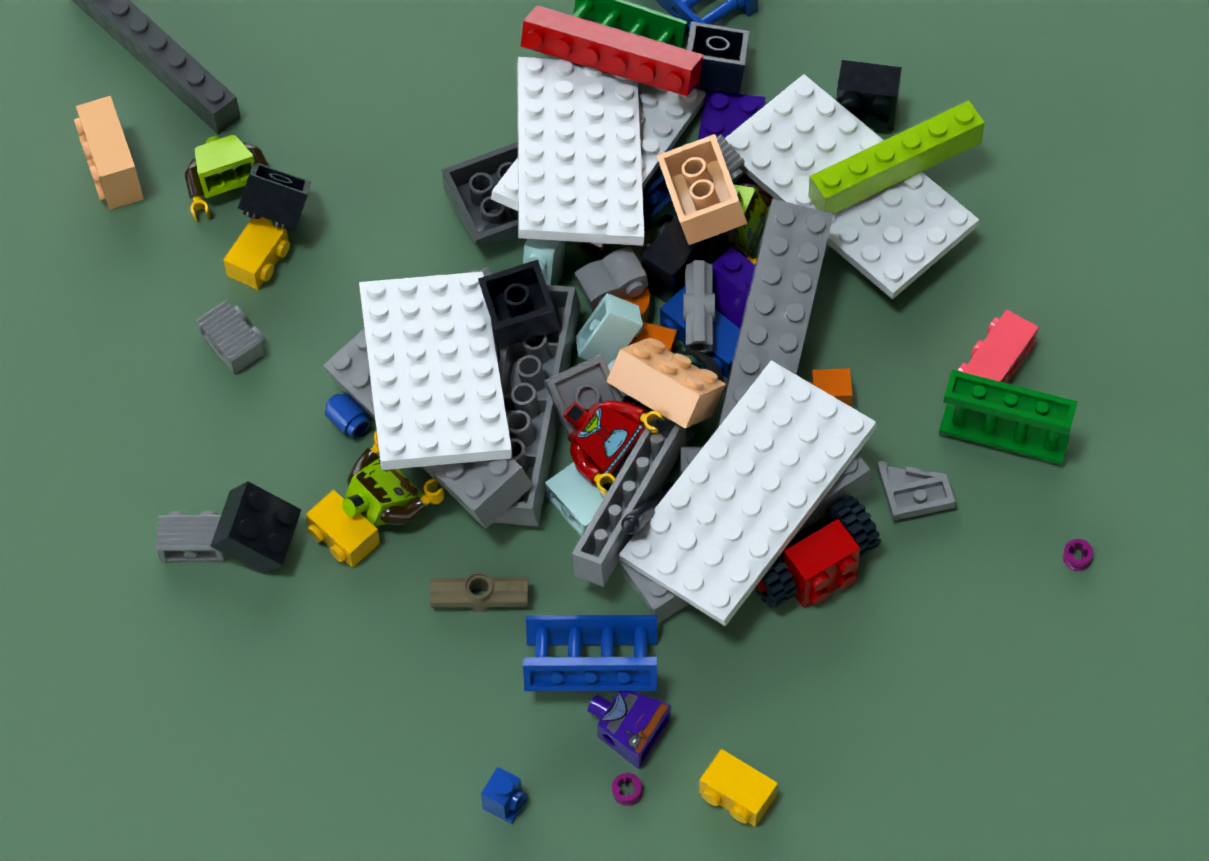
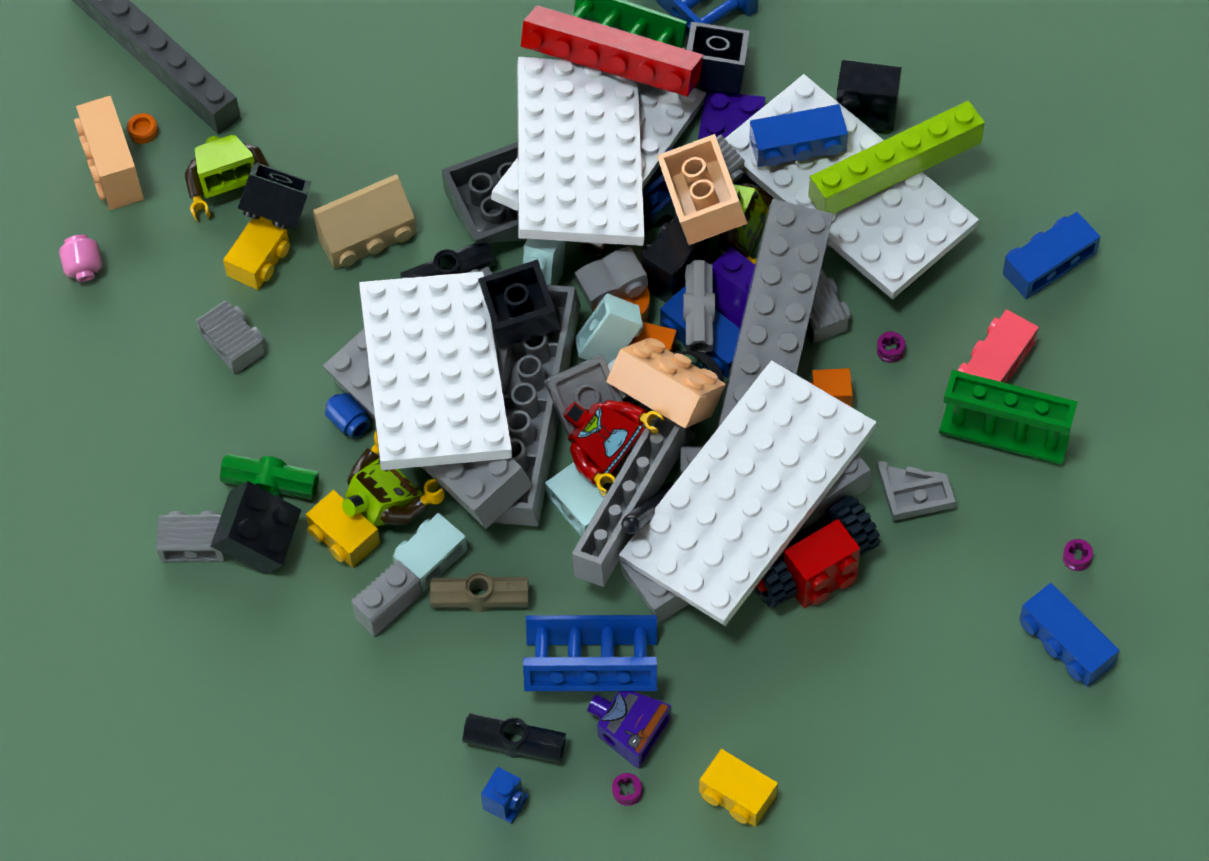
none -> bright pink head [59,234,103,282]
none -> orange tile [127,113,158,144]
none -> green piece [219,454,320,500]
none -> tan slope [313,174,417,270]
none -> light grey brick [352,560,422,636]
none -> light aqua brick [393,513,468,593]
none -> black piece [400,243,495,279]
none -> black piece [462,713,566,763]
none -> blue brick [749,104,848,167]
none -> light grey brick [806,269,851,343]
none -> magenta bush [877,331,905,363]
none -> blue brick [1003,212,1101,299]
none -> blue brick [1019,582,1120,687]

